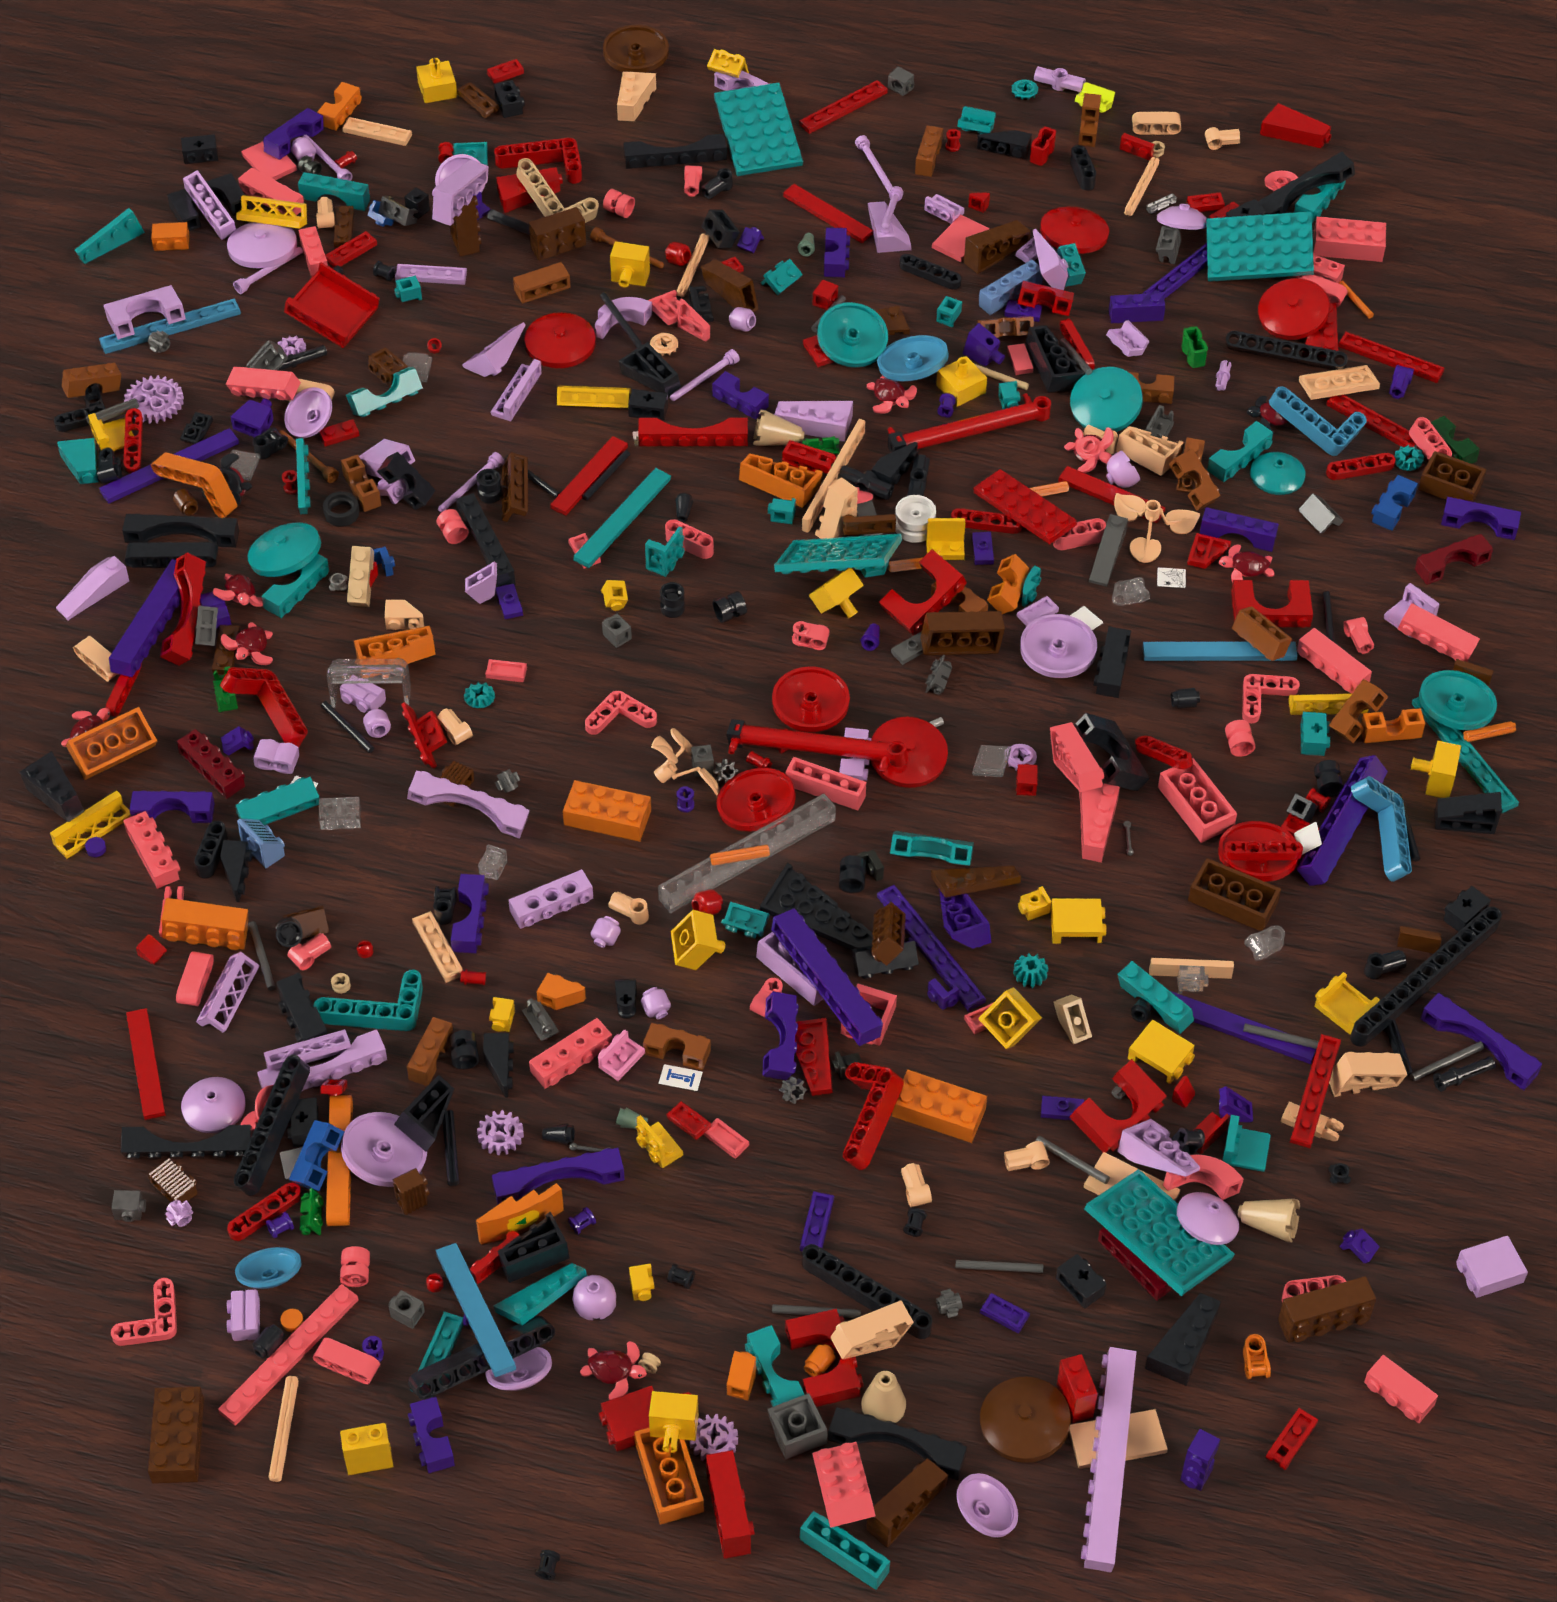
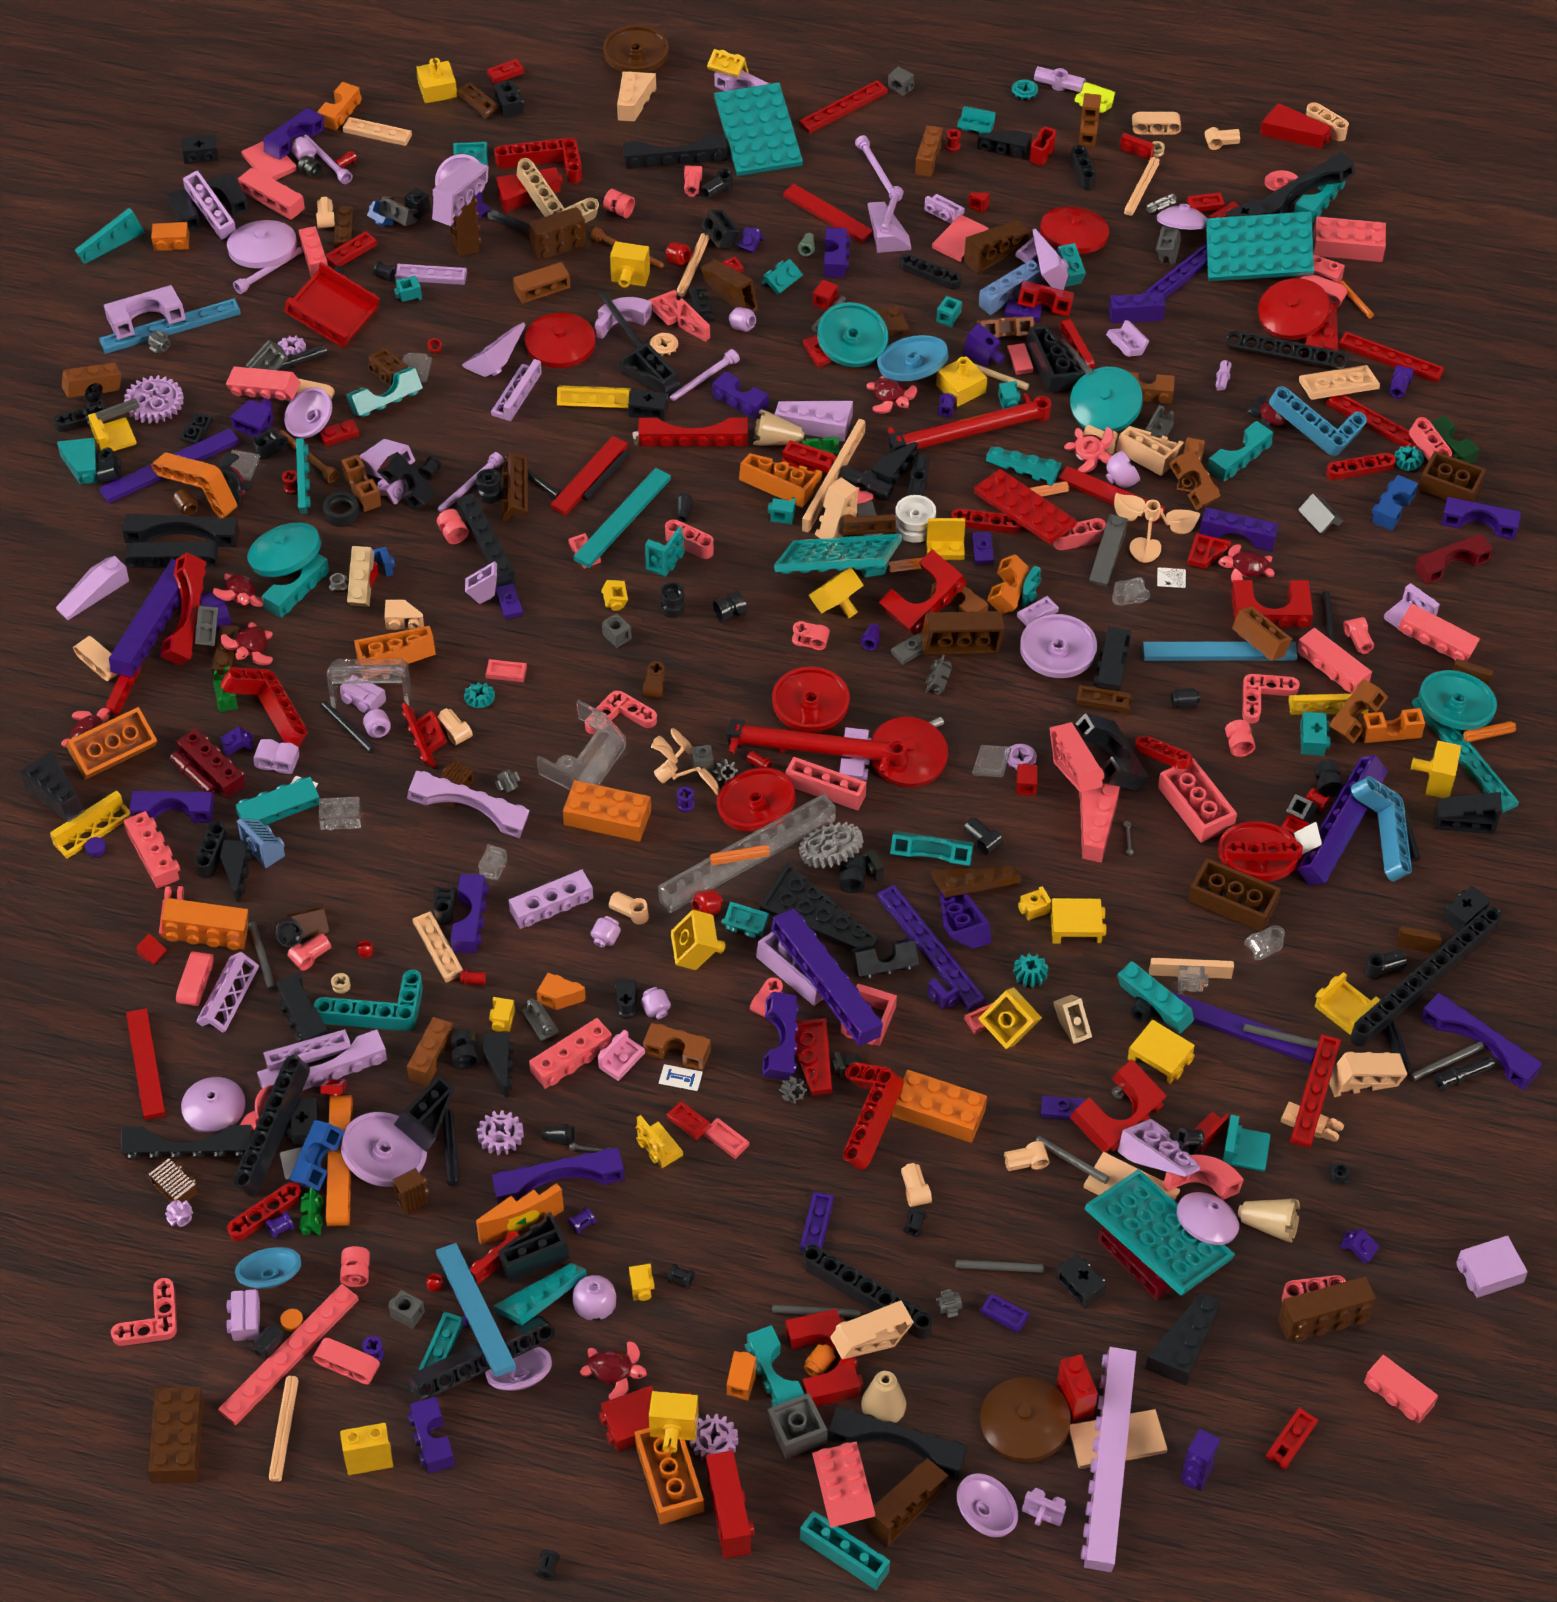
flat silver brick [111,1190,146,1222] -> none
red beam [123,408,143,474] -> none
yellow fence [236,195,307,229] -> none
teal arch [298,172,370,211] -> none
red bush [438,142,454,164] -> none
sand green cone [616,1107,648,1129] -> none
tan bush [638,1353,661,1374] -> none
reddish brown brick [871,902,906,966] -> none
white sticker [1070,606,1103,630] -> none
red slope [1172,1076,1195,1108] -> none
green brick [1181,326,1208,368] -> none
dark purple slope [1219,1086,1253,1122] -> none
orange piece [1243,1334,1271,1379] -> none
teal dish [1250,452,1305,495] -> none
none -> dark red pin [170,751,217,794]
none -> black bush [418,456,442,480]
none -> clear windscreen [536,700,626,790]
none -> reddish brown piece [643,661,665,699]
none -> light grey gear [799,822,864,868]
none -> black piece [963,817,1003,855]
none -> teal wing [986,447,1061,486]
none -> lavender hips [1022,1488,1066,1527]
none -> reddish brown plate [1076,685,1132,715]
none -> light nougat beam [1306,103,1349,141]

